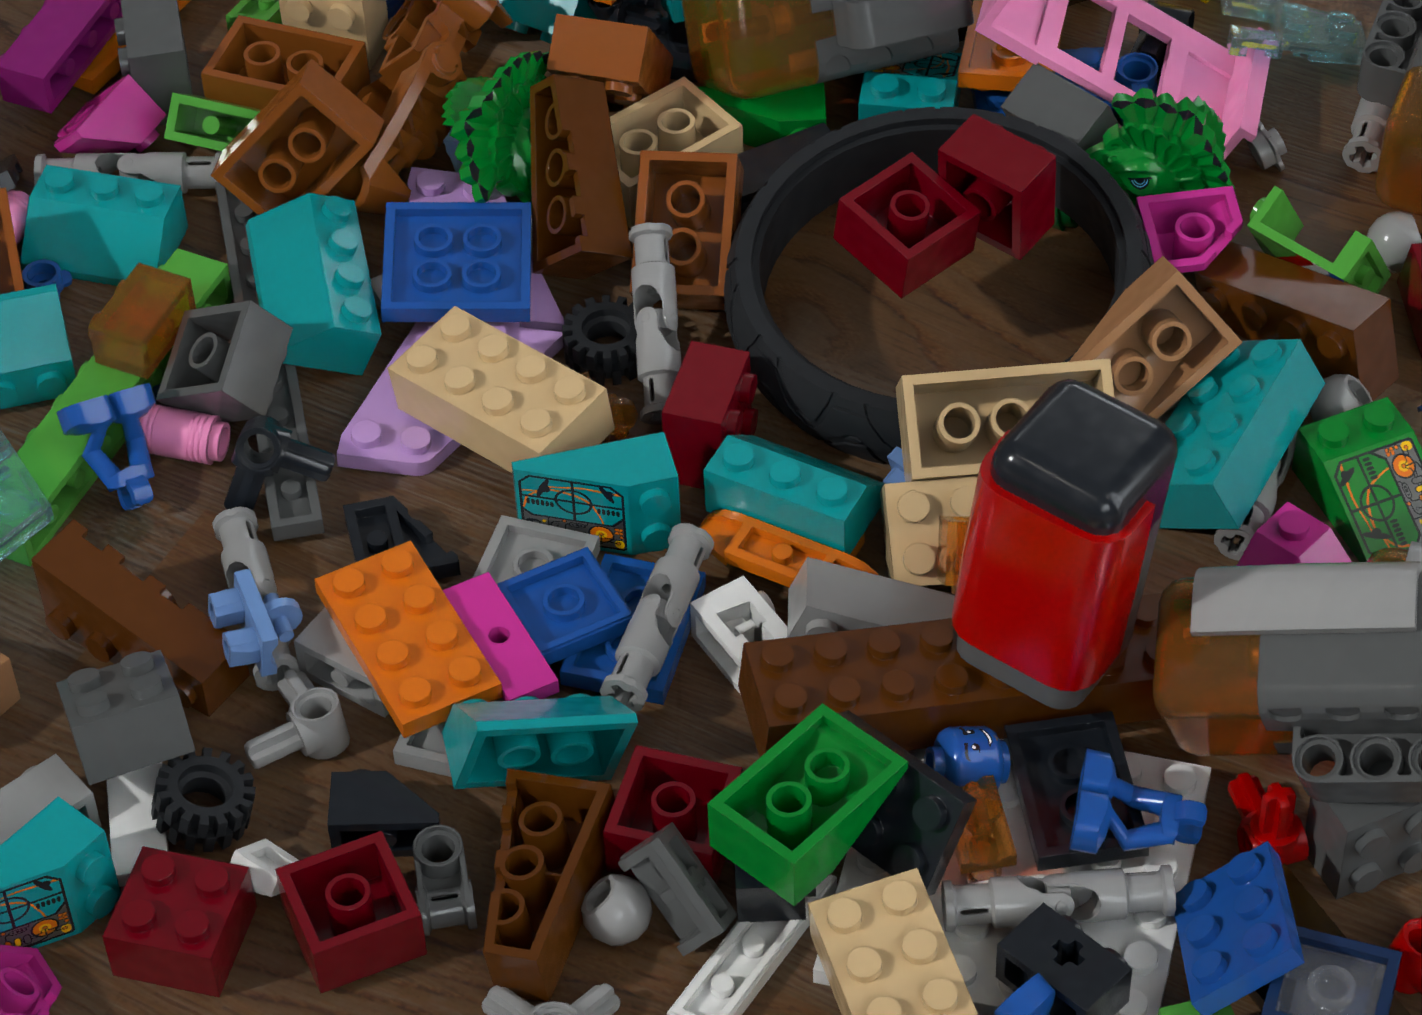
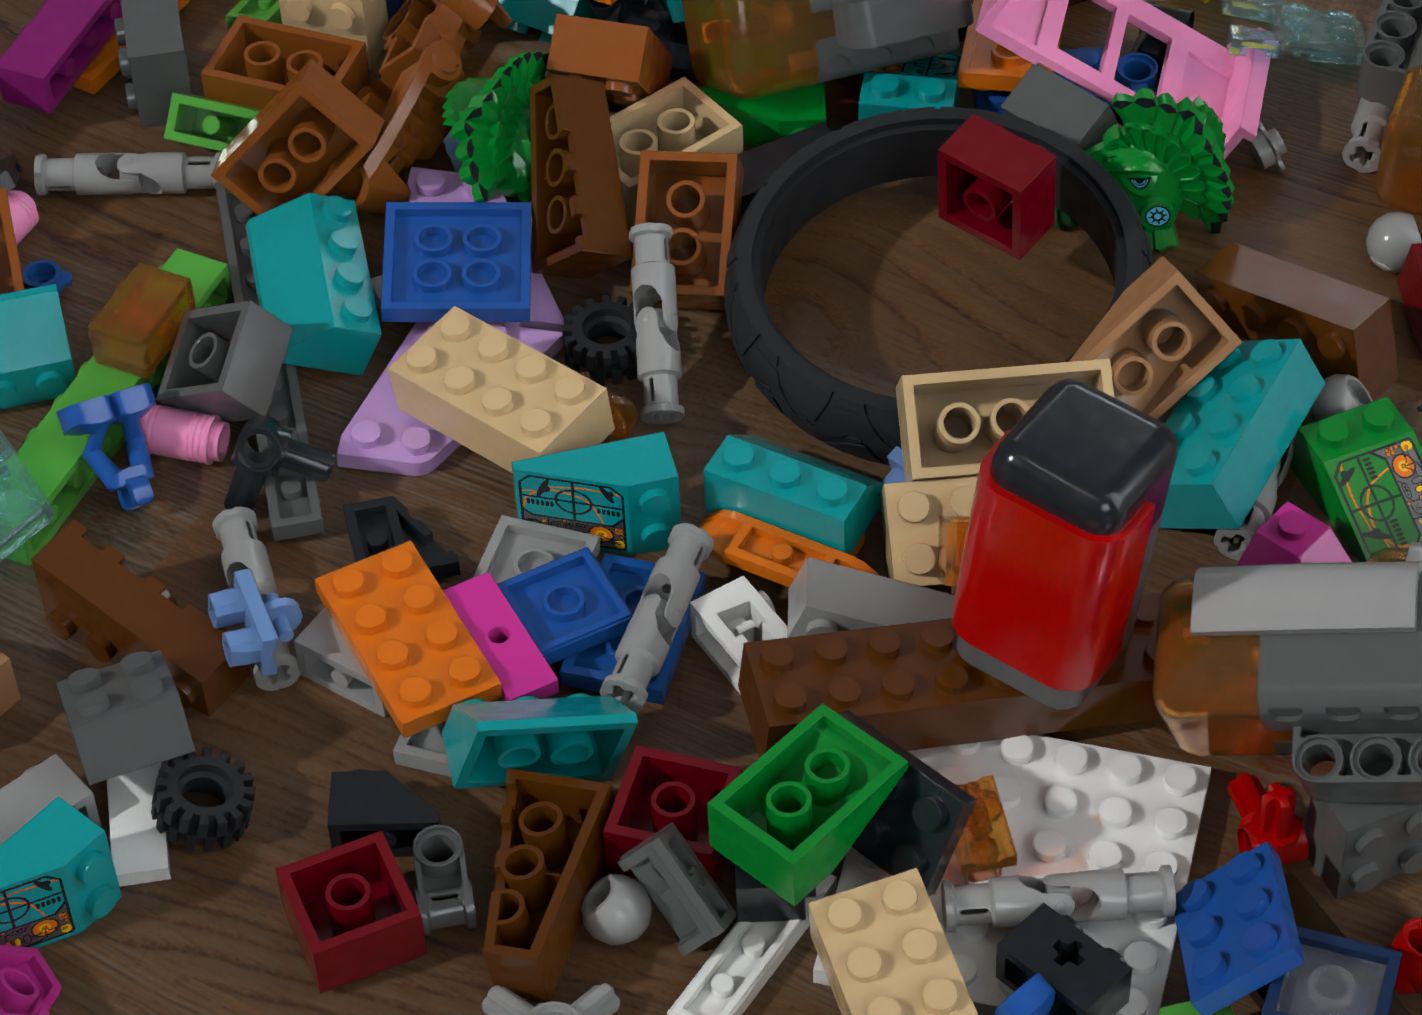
teal slope [20,165,188,290] -> none
dark pink slope [54,74,167,154] -> none
dark red brick [102,846,257,997] -> none
white plate [230,839,299,897] -> none
light grey axle [244,669,350,769] -> none
dark red brick [662,341,758,489] -> none
dark red brick [833,152,981,299] -> none
blue head [924,726,1011,798] -> none
black plate [1004,711,1149,871] -> none
blue piece [1069,748,1208,854] -> none
dark pink slope [1135,186,1243,273] -> none
bright green panel [1247,186,1391,294] -> none

